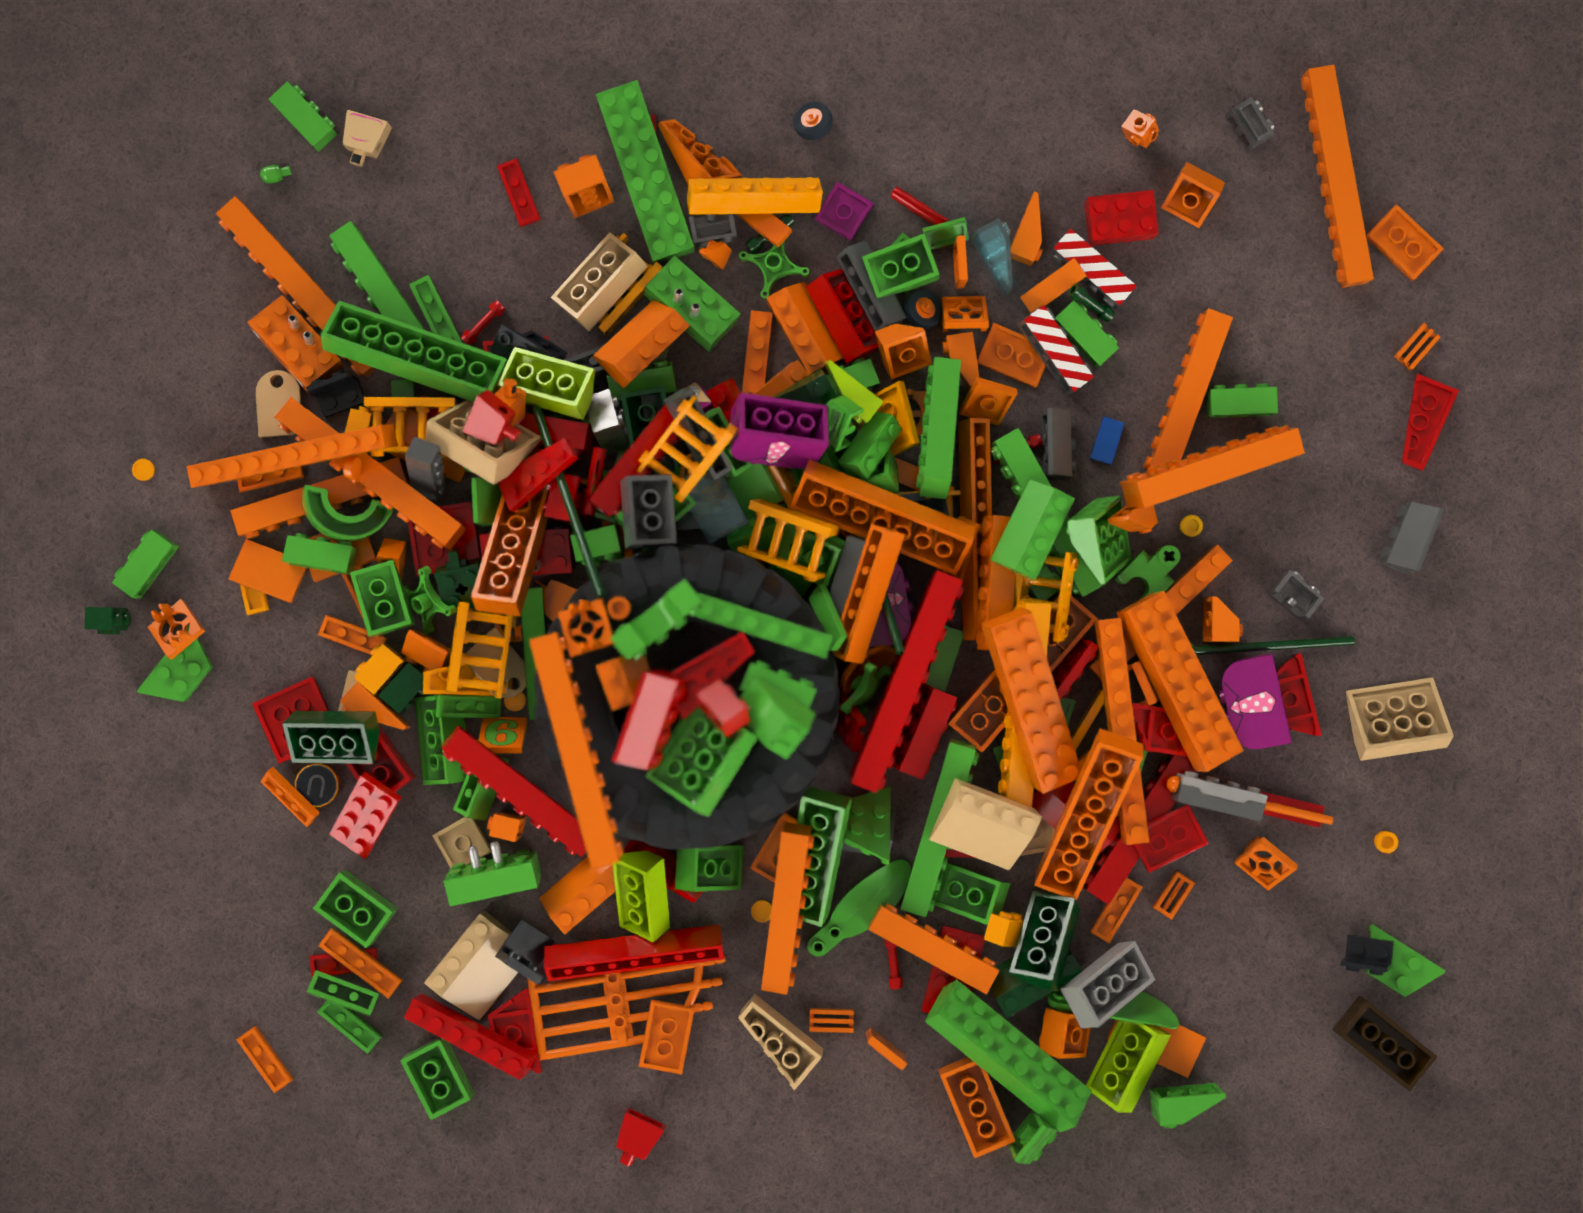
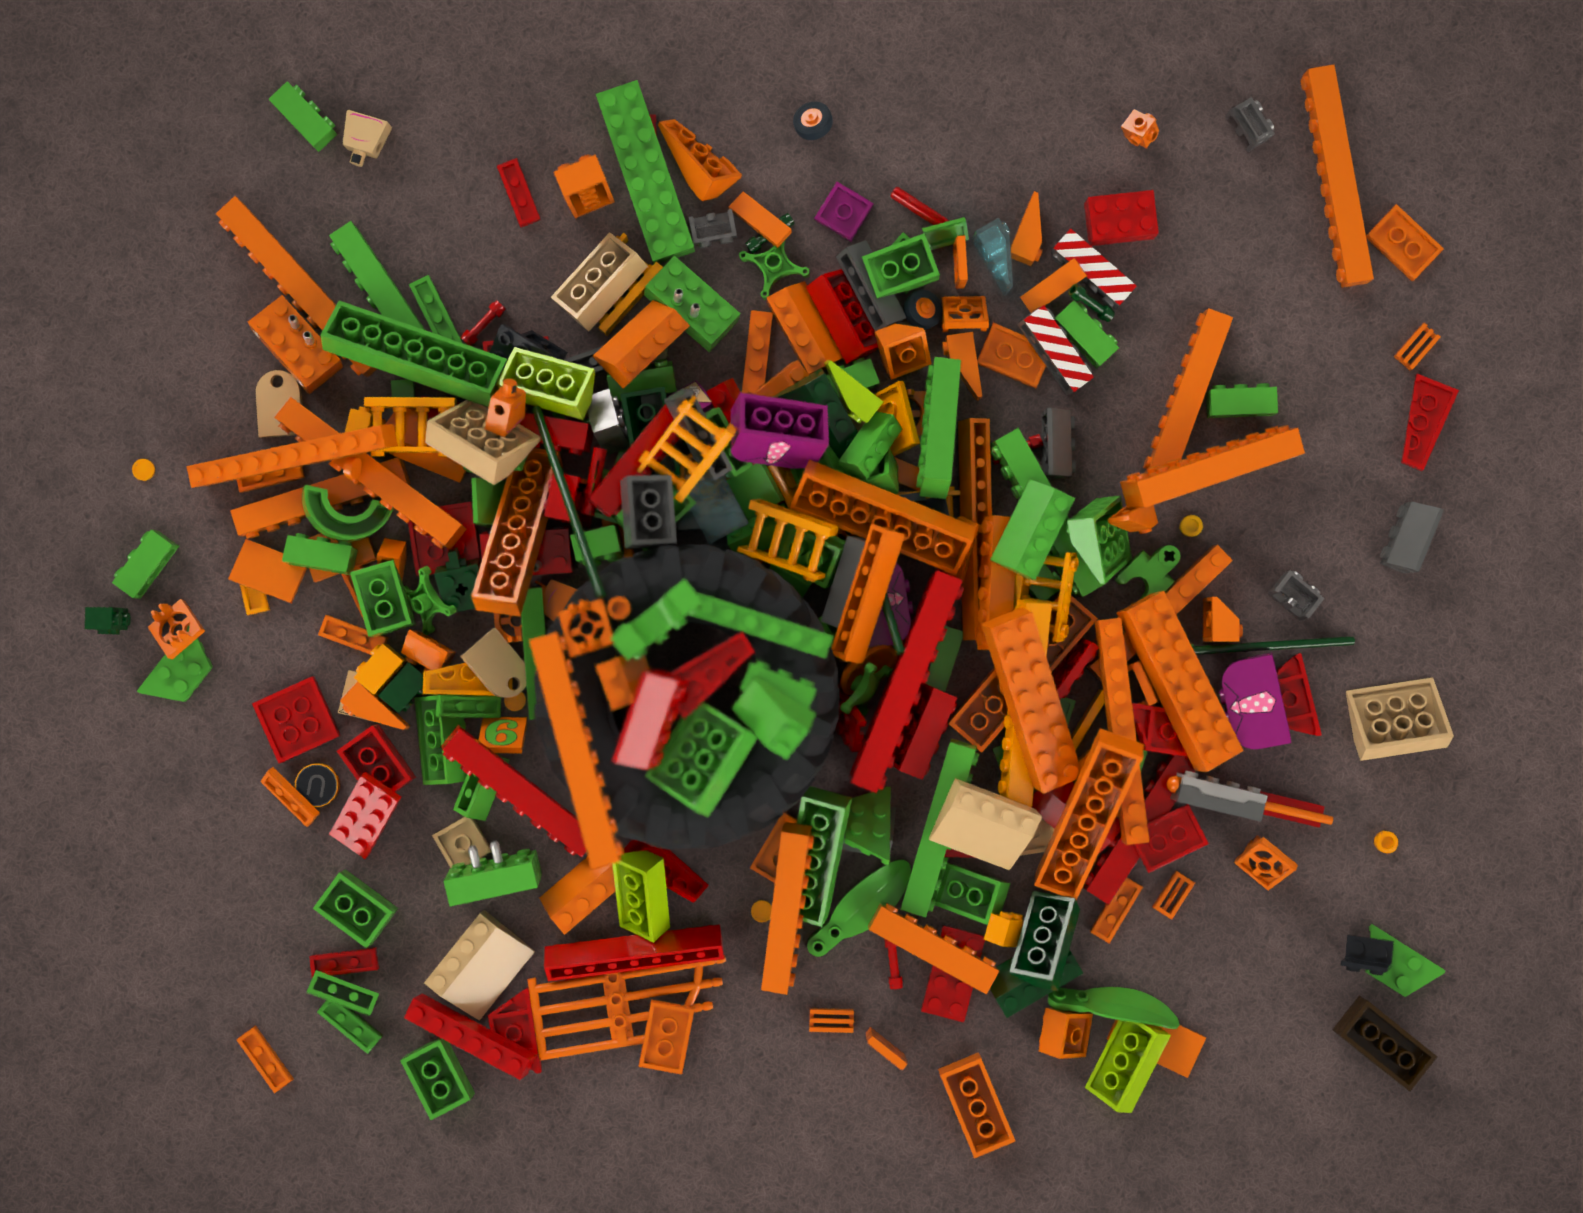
bright green cylinder [260,164,292,184] -> none
dark green slope [282,711,380,764] -> none
black bracket [306,371,364,418] -> none
orange tile [318,927,403,999] -> none
dark grey brick [405,436,447,501] -> none
light orange fence [445,602,517,698] -> none
torso [463,389,521,445] -> none
orange brick [487,810,527,842] -> none
black bracket [495,919,554,984] -> none
red wing [498,438,578,512] -> none
red torso [616,1108,665,1167] -> none
bright green slope [675,845,744,892] -> none
light orange brick [687,177,823,214] -> none
brick [696,679,750,737] -> none
orange slope [699,240,732,270] -> none
tan wedge [739,994,824,1090] -> none
bright green tile [809,584,847,651] -> none
bright green window [827,395,864,452] -> none
bright green brick [925,980,1092,1132] -> none
orange tile [959,377,1018,426] -> none
bright green slope [1008,1110,1058,1165] -> none
light grey brick [1061,941,1155,1028] -> none
blue tile [1090,417,1125,465] -> none
bright green slope [1150,1083,1226,1128] -> none
orange slope [1161,162,1225,228] -> none

